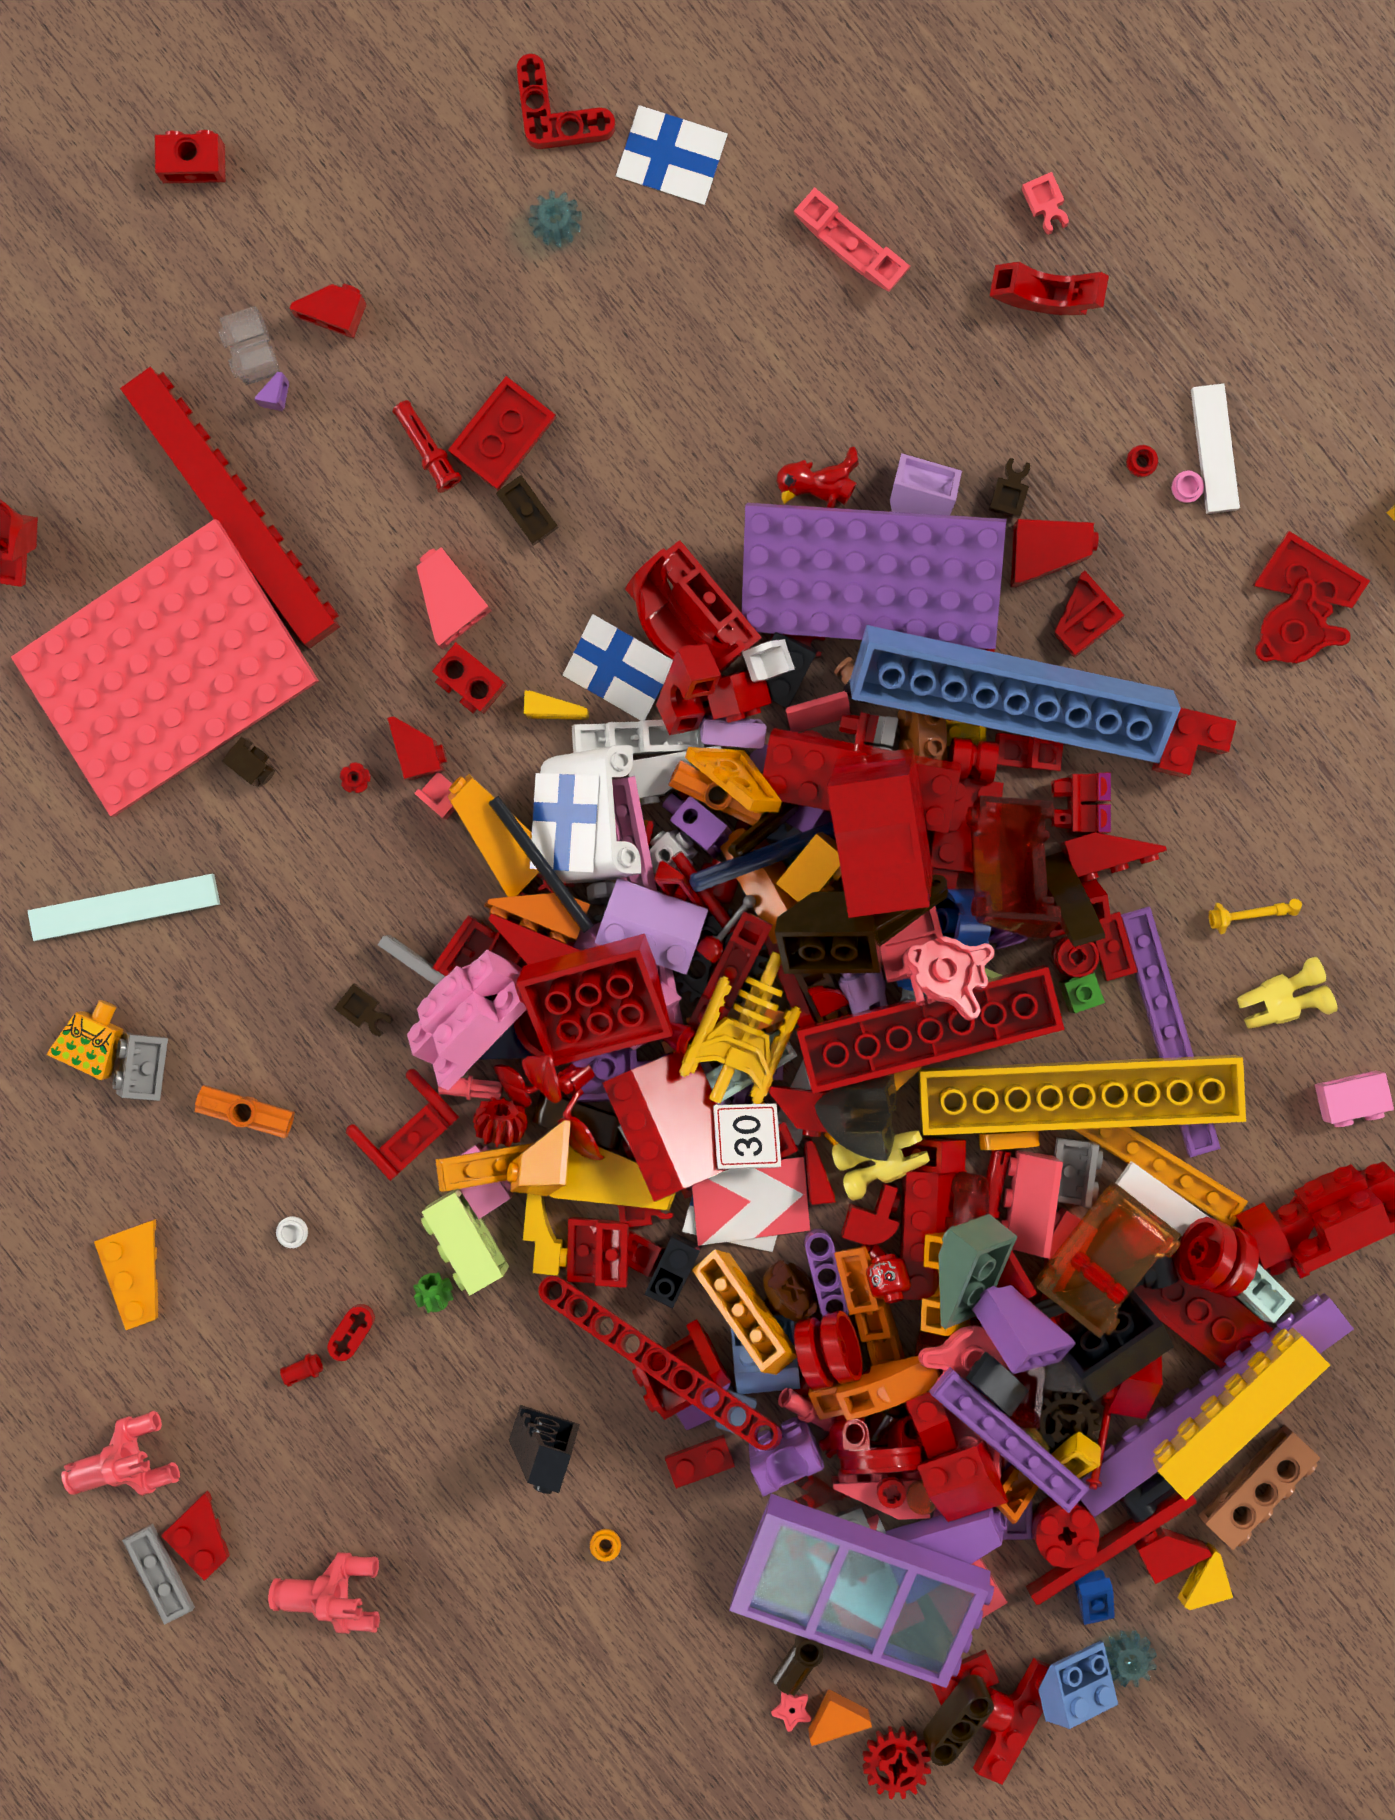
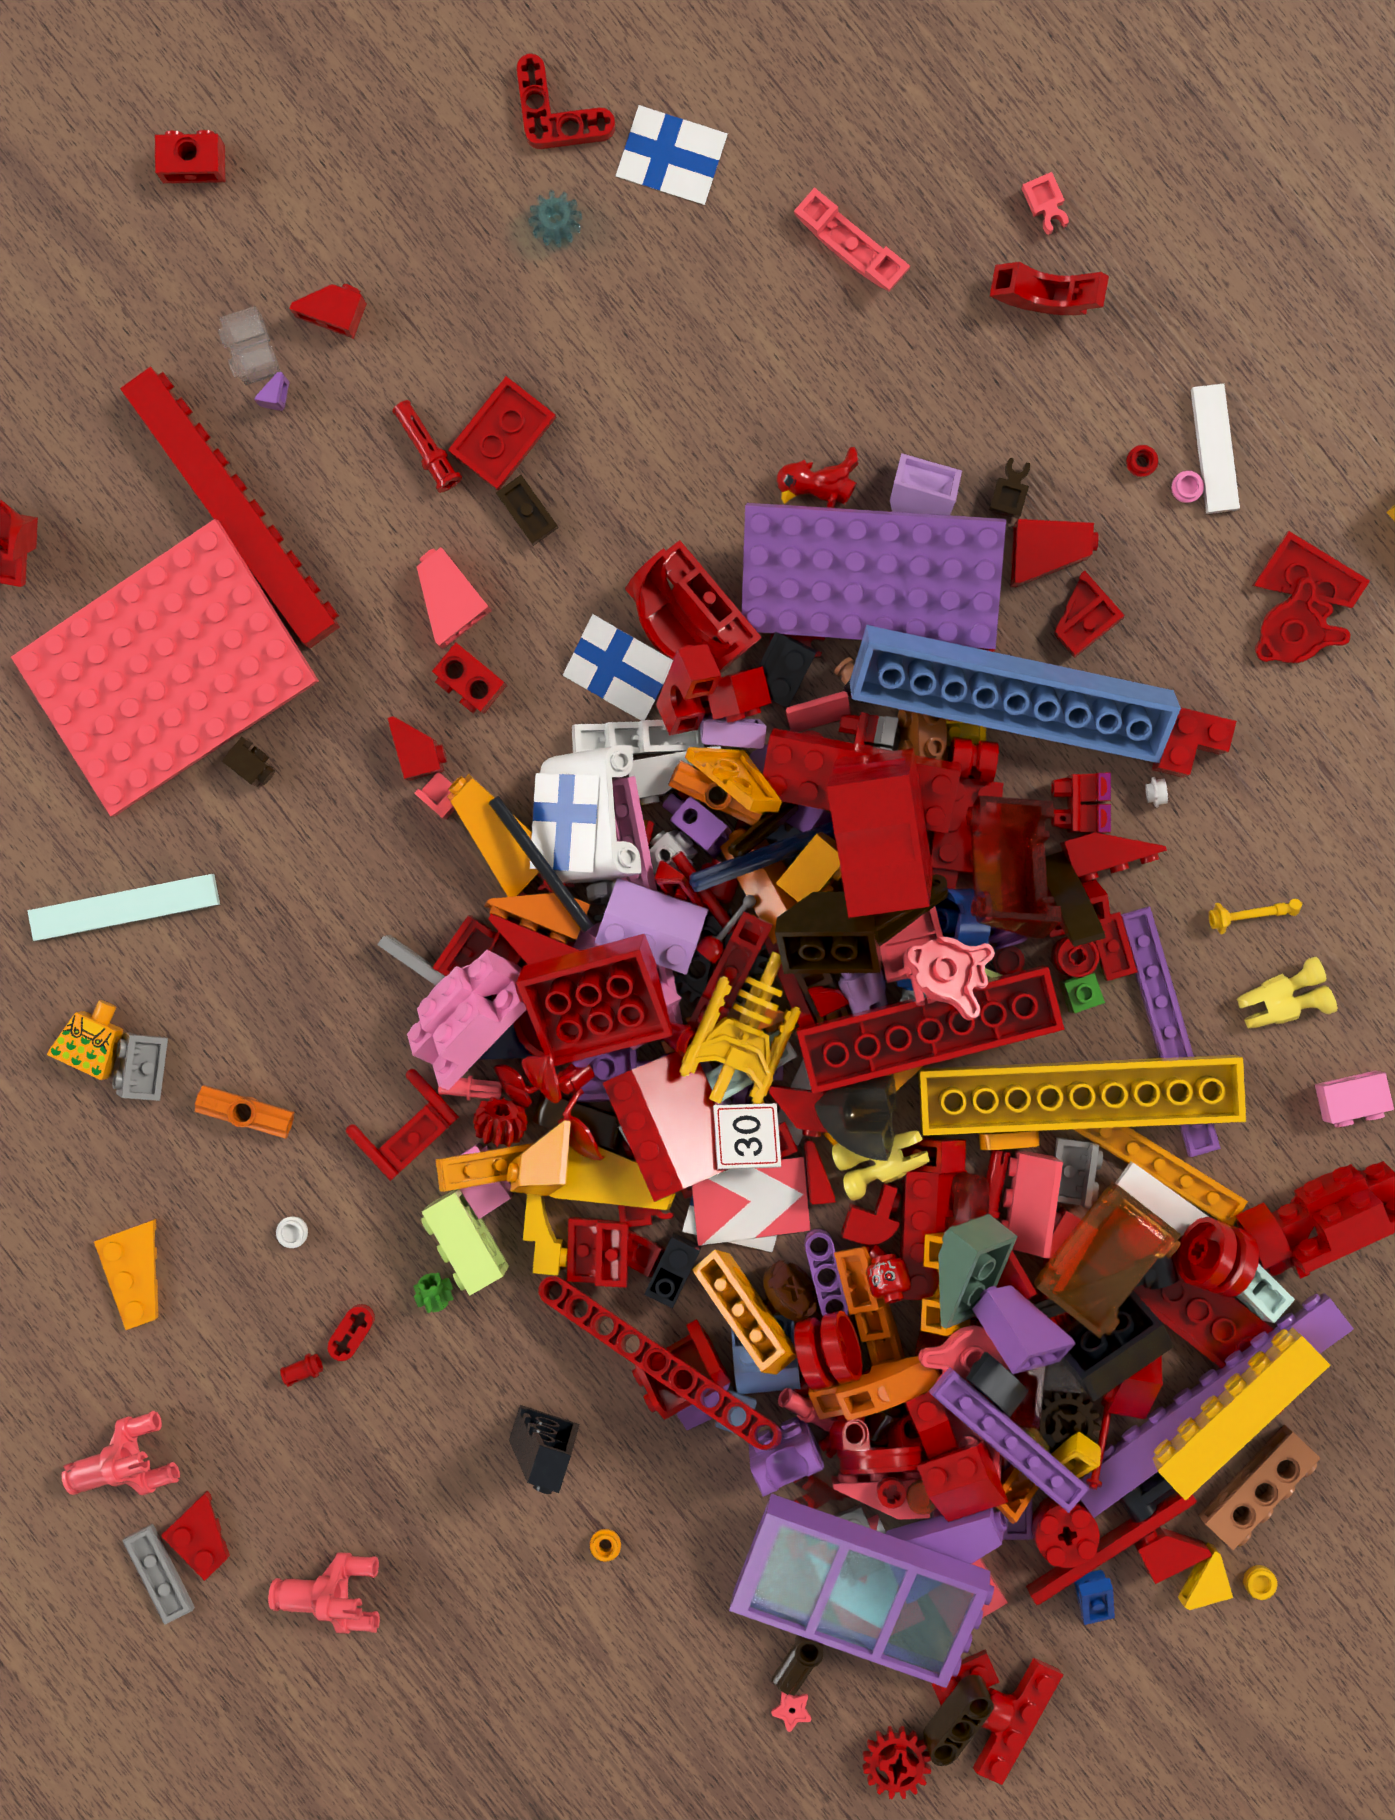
dark brown plate [334,983,394,1037] -> none
red plate [339,762,371,793] -> none
yellow slope [524,690,589,720] -> none
red plate [665,1434,735,1489] -> none
white panel [742,639,795,682] -> none
orange slope [808,1689,872,1746] -> none
red slope [995,733,1064,771] -> none
medium blue slope [1038,1641,1118,1729] -> none
red axle [1070,1251,1128,1304] -> none
clear light blue gear [1105,1630,1157,1687] -> none
none -> red plate [993,946,1025,975]
none -> white plate [1145,777,1168,808]
none -> yellow tile [1243,1565,1277,1600]

